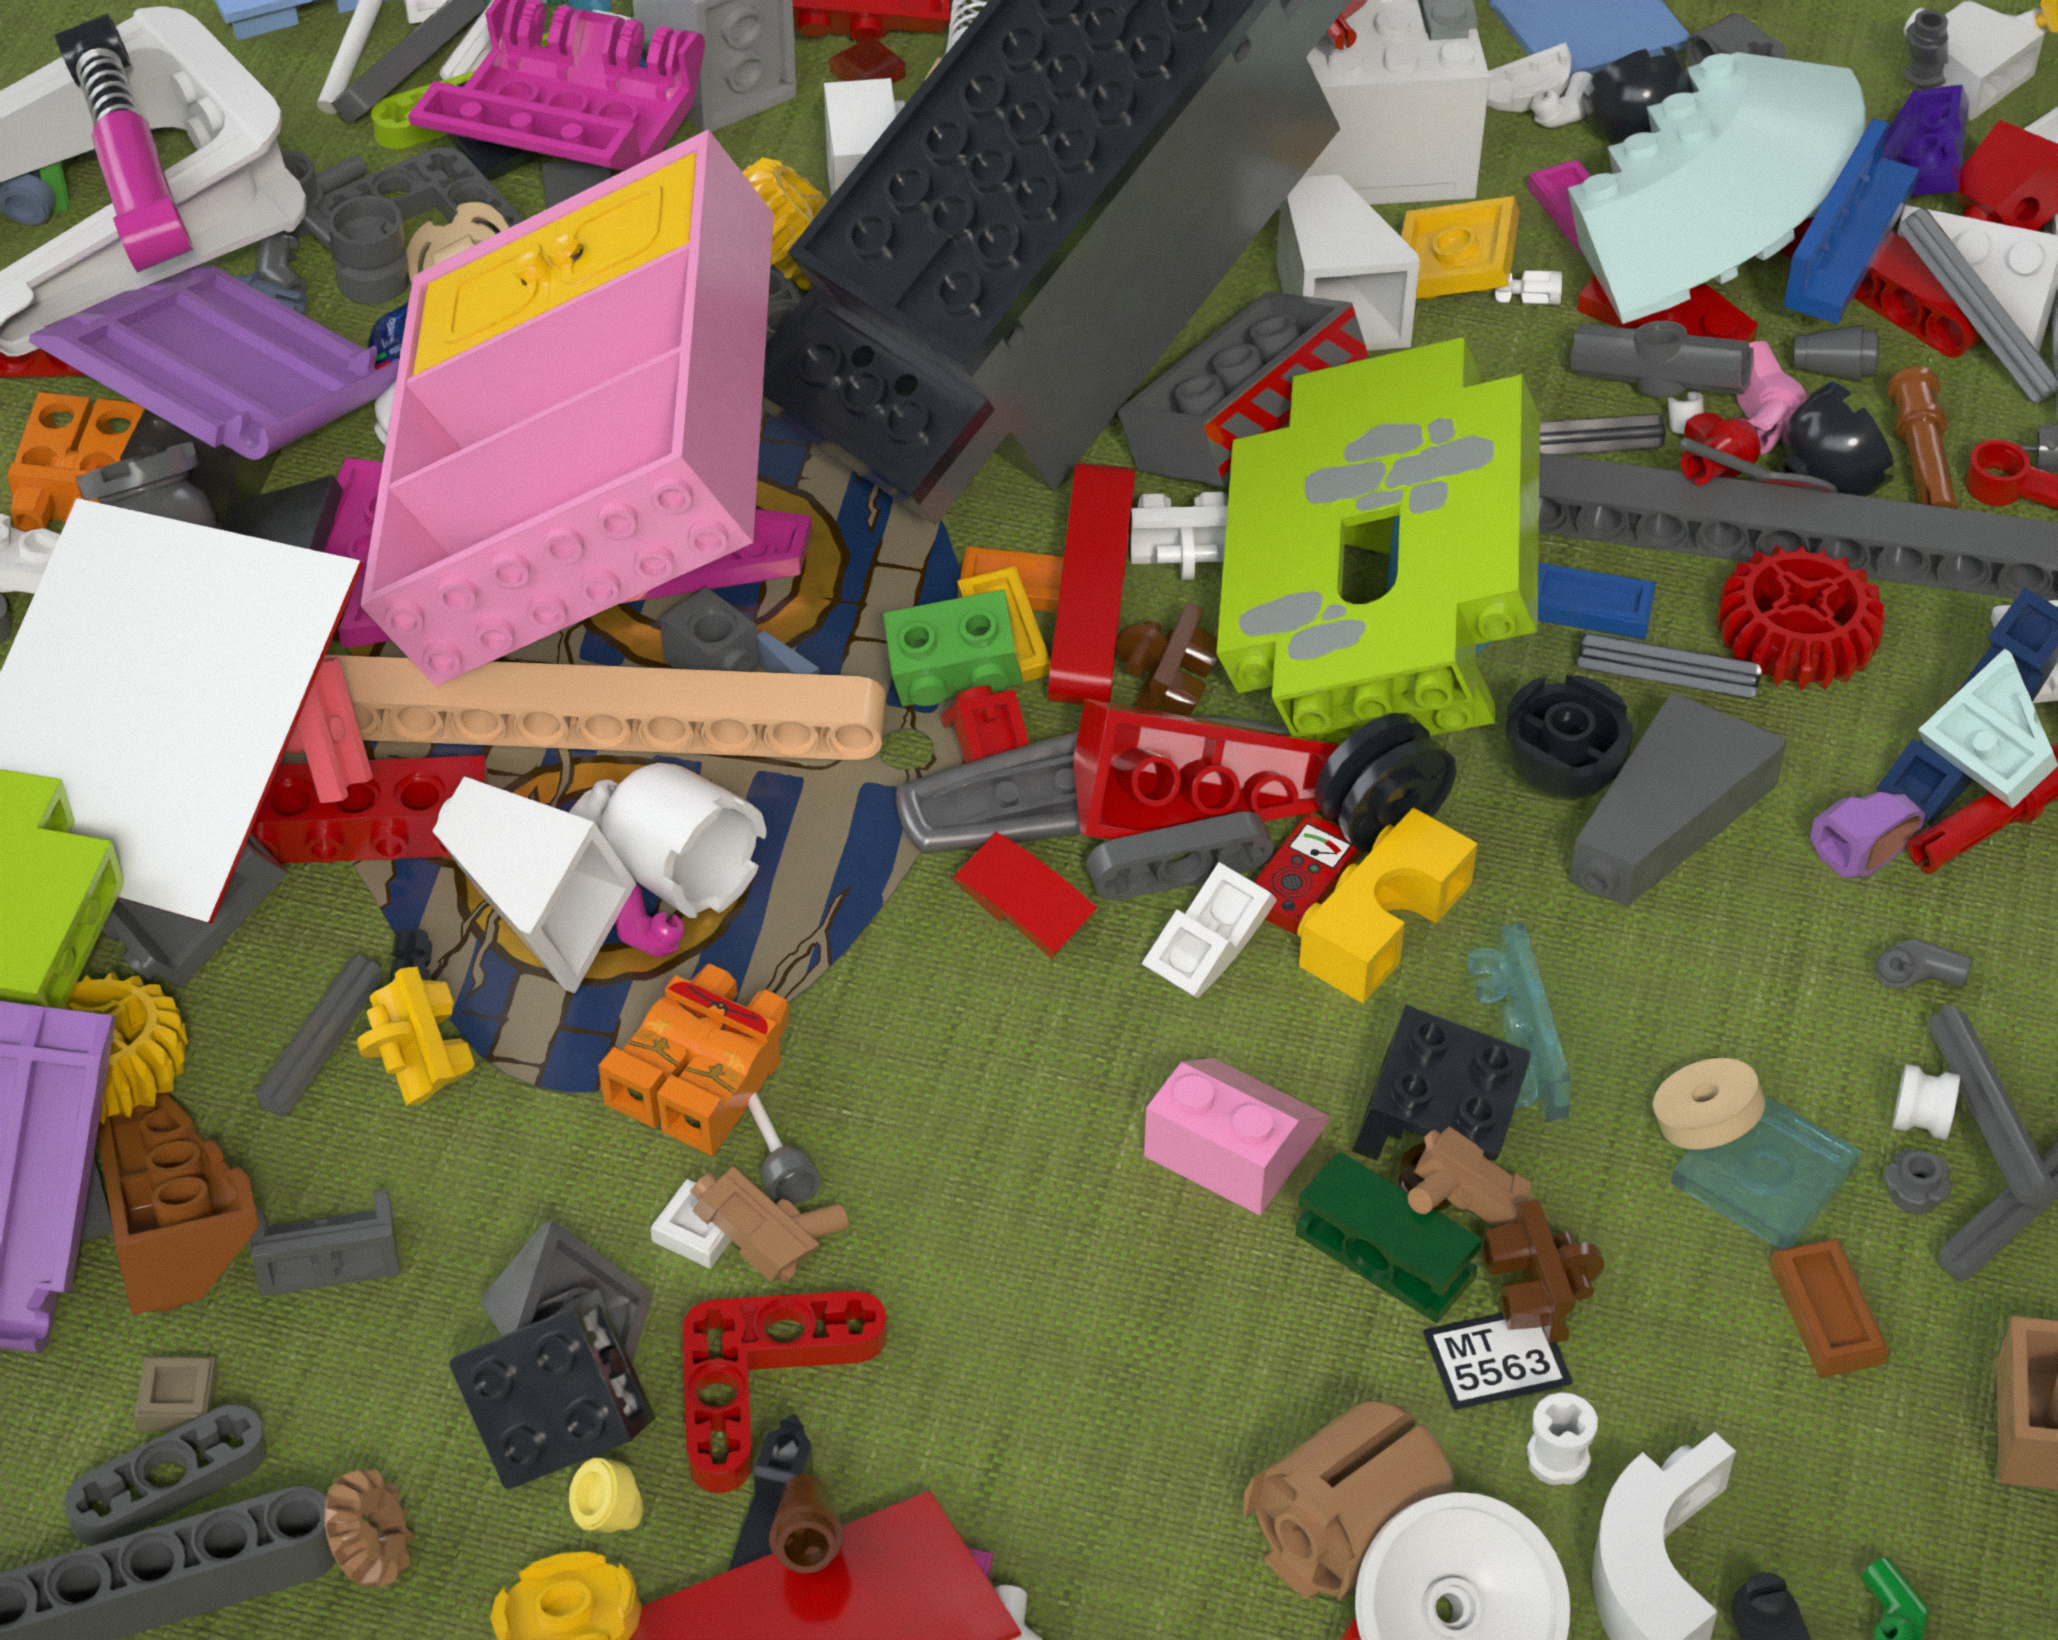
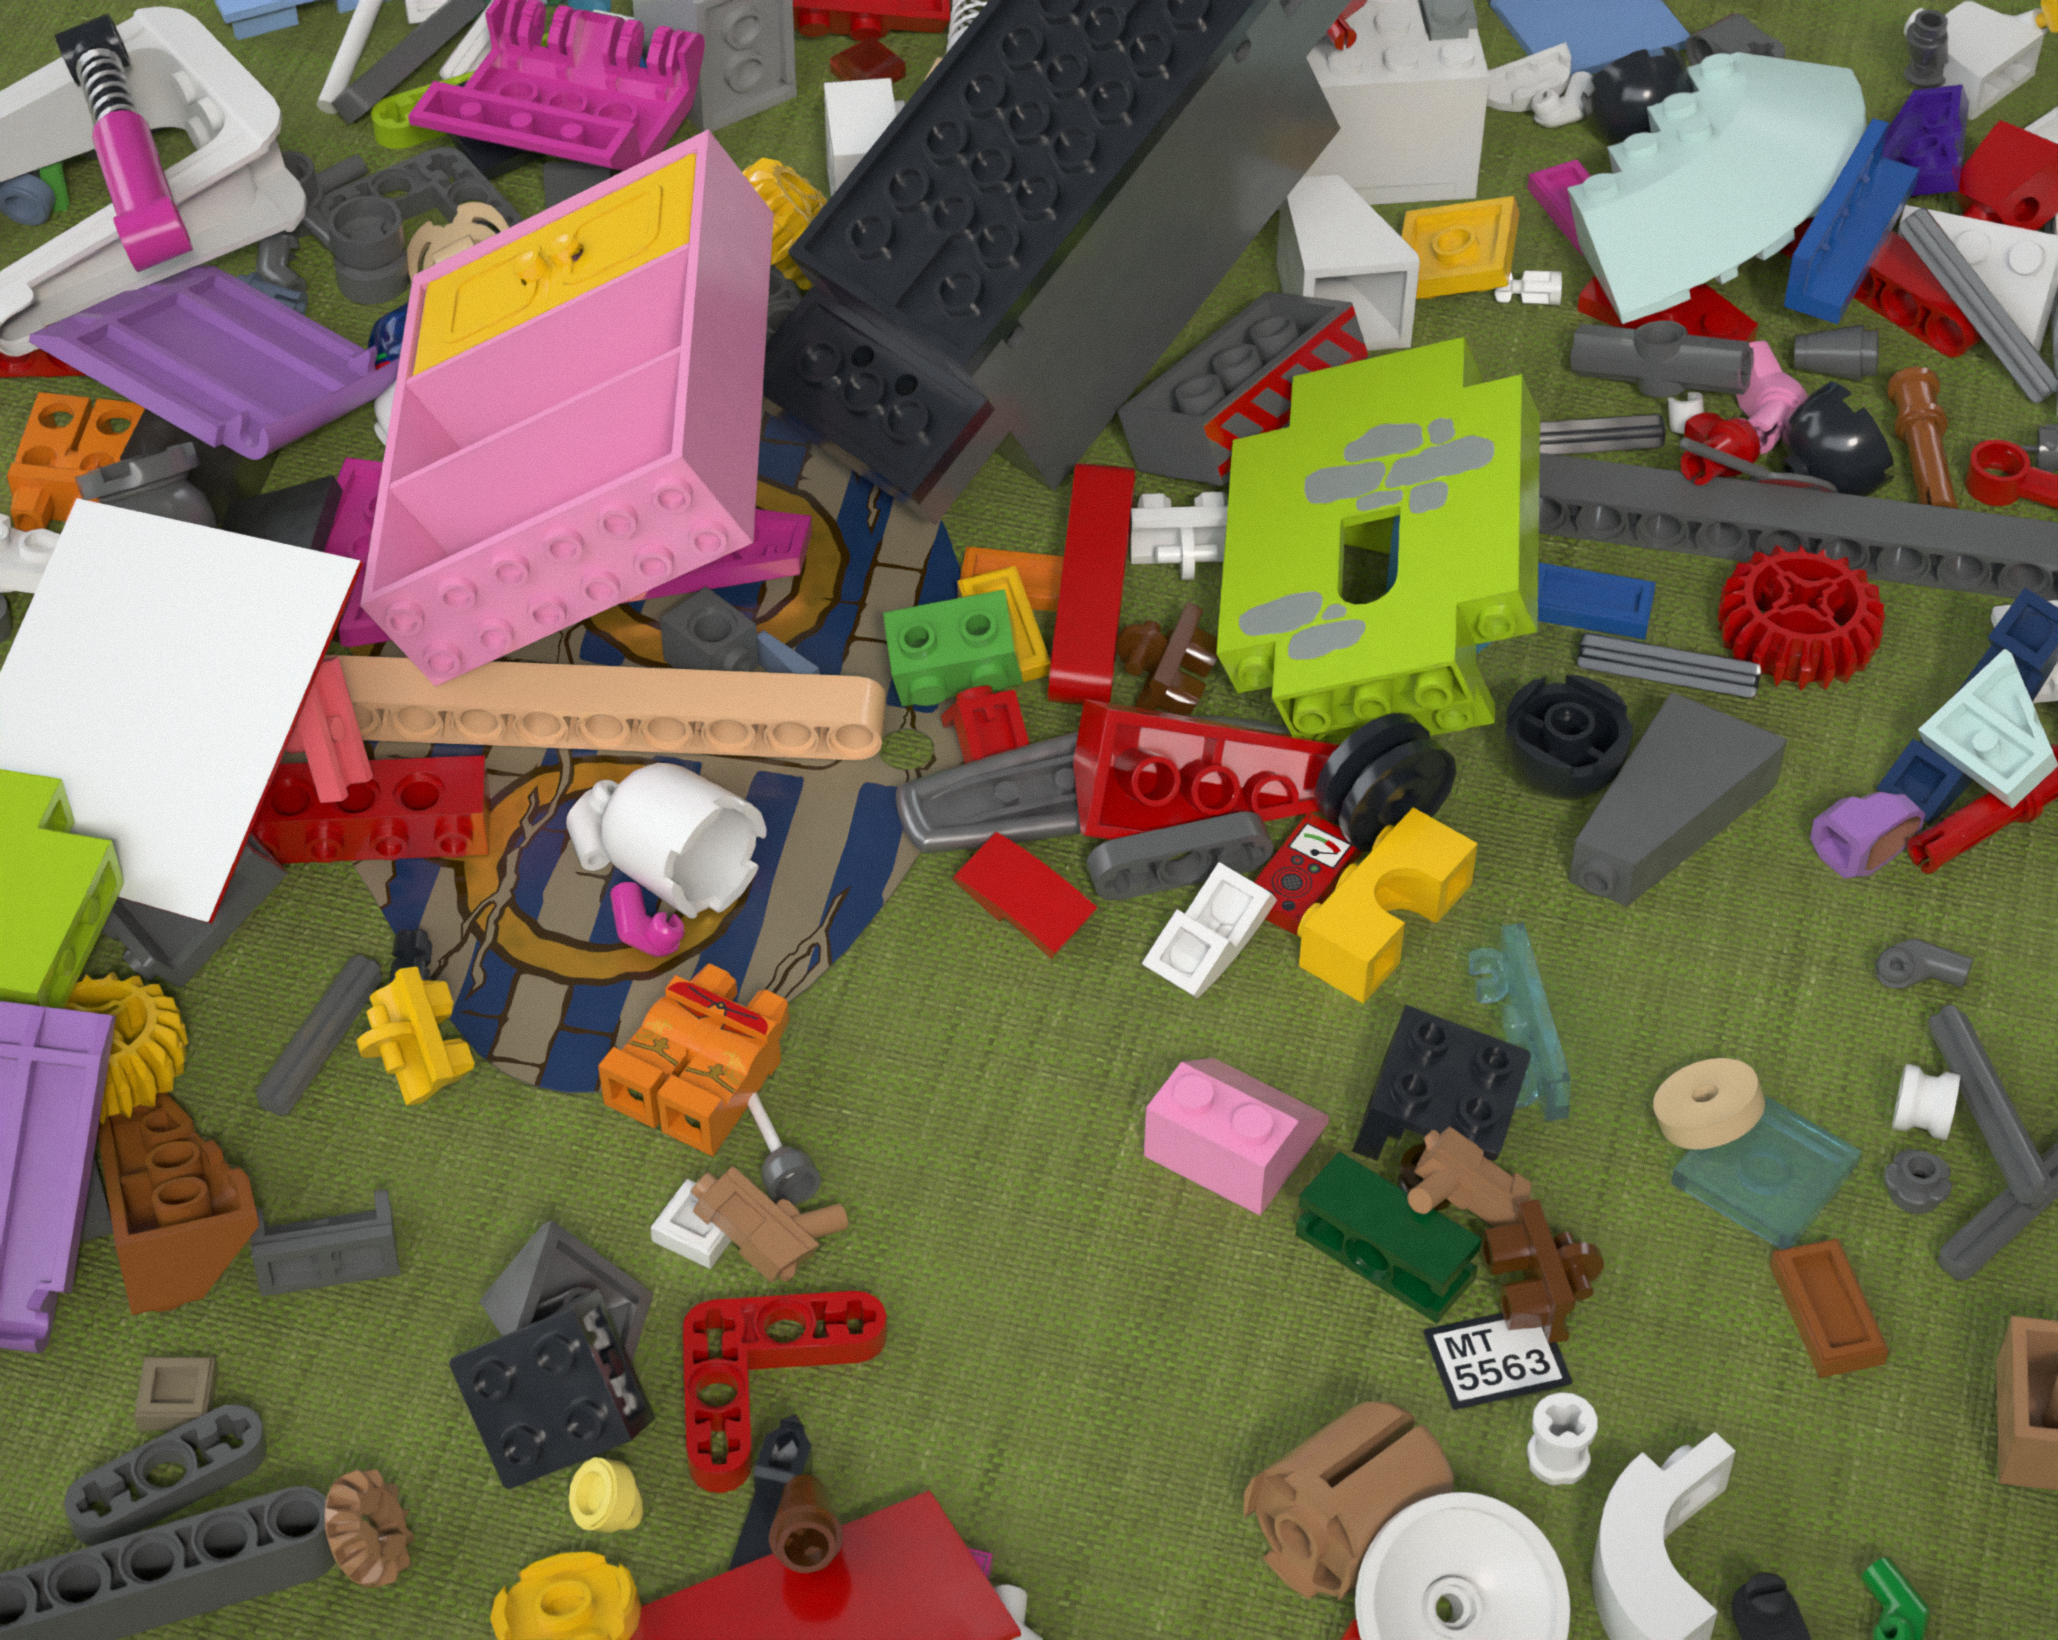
white slope [432,776,637,993] -> none

